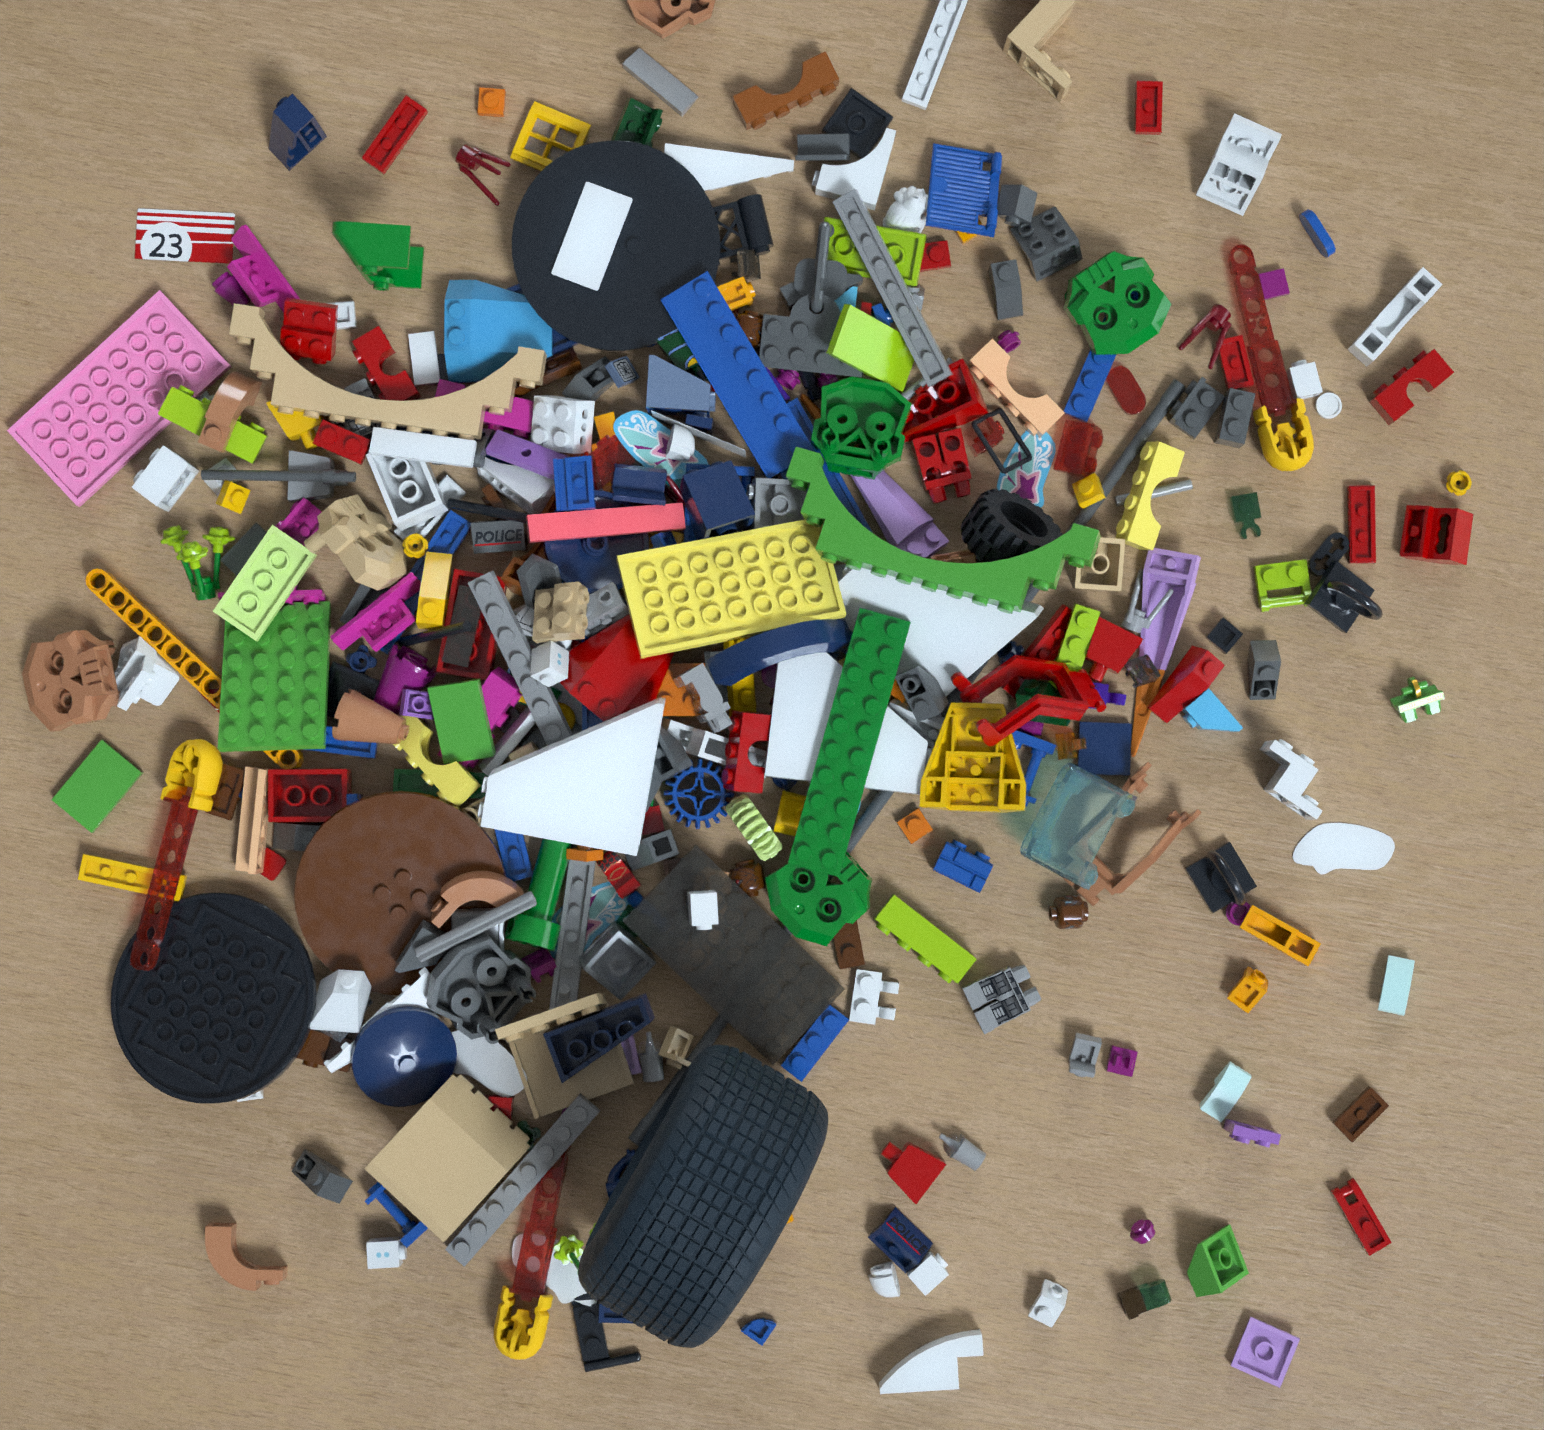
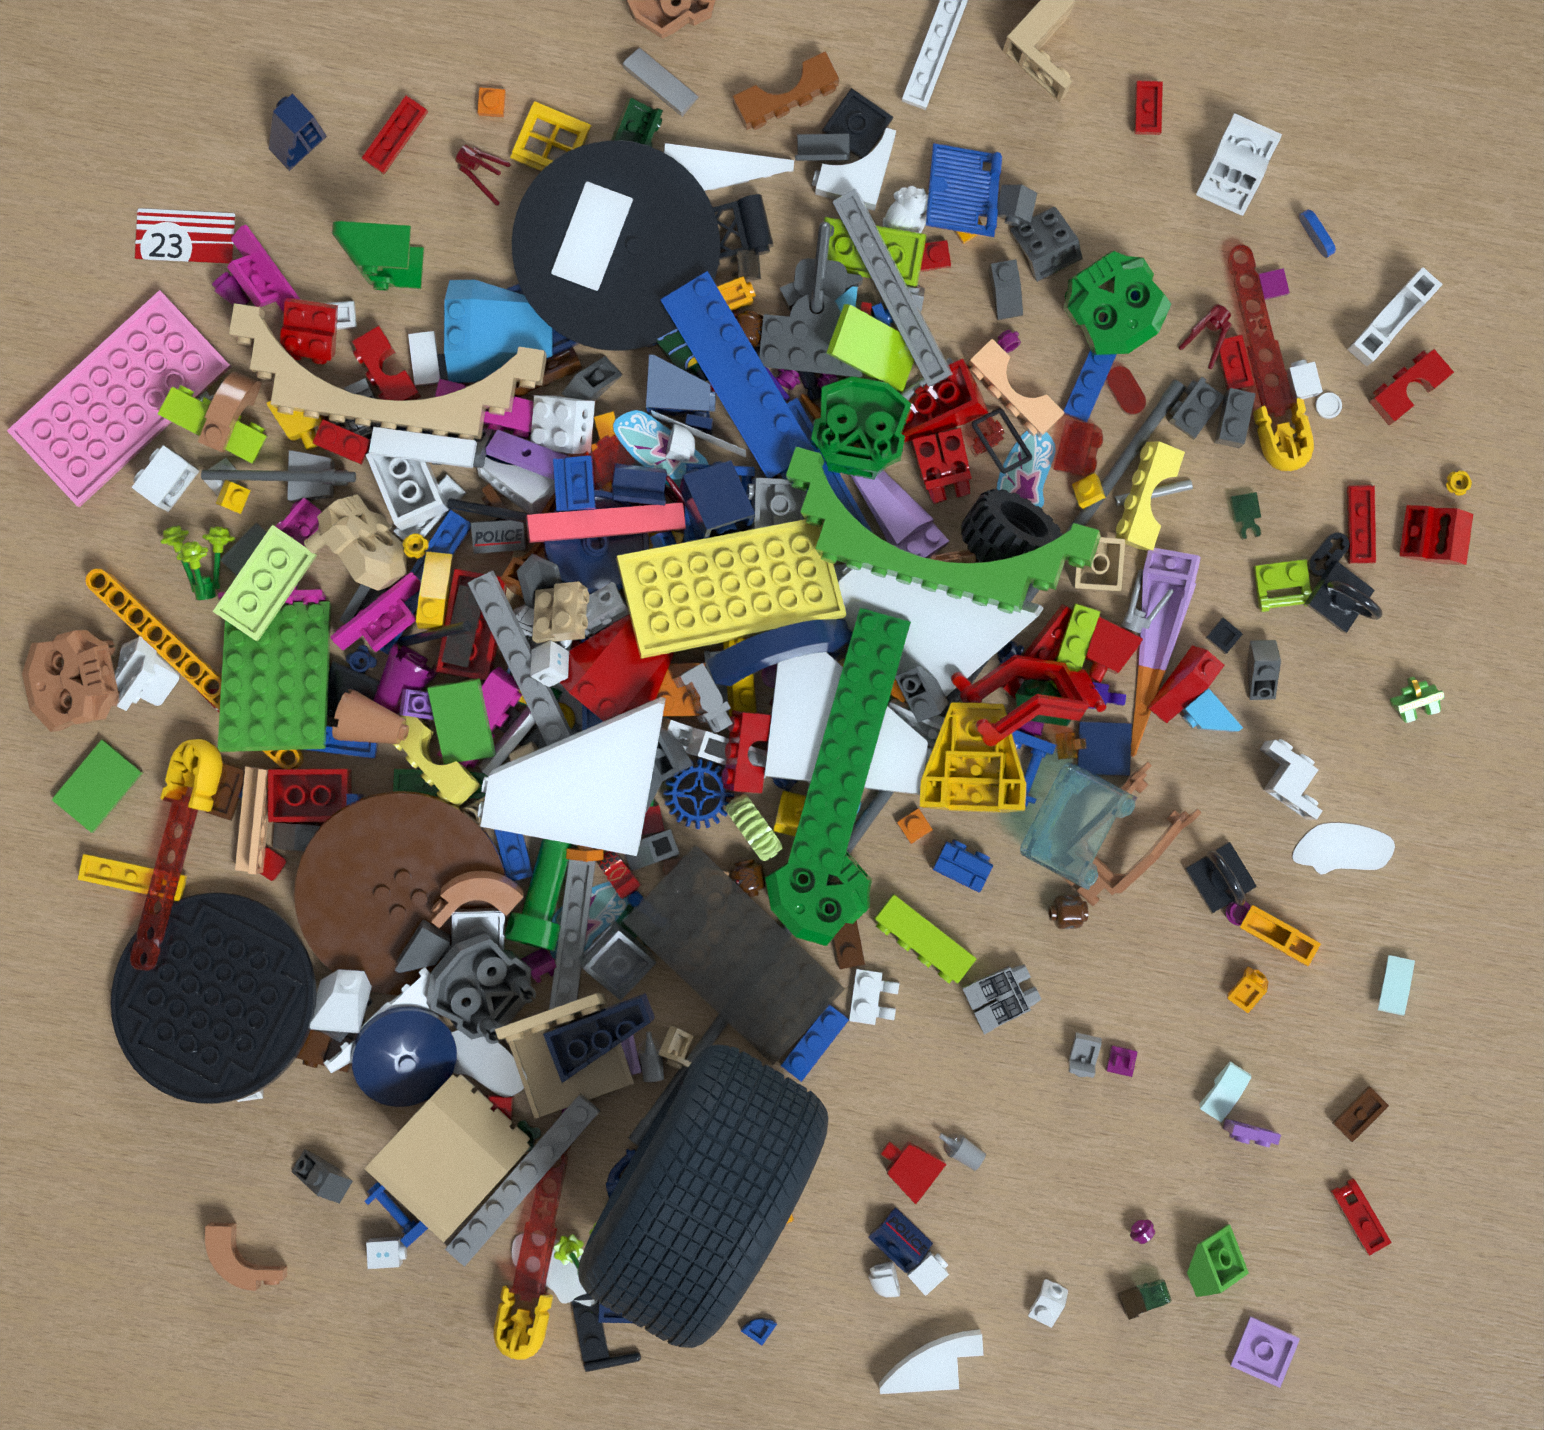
light grey axle [415,892,537,962] -> none
tile [605,356,640,388] -> none
white brick [687,890,719,930] -> none
clear smoke tile [1124,654,1161,688] -> none

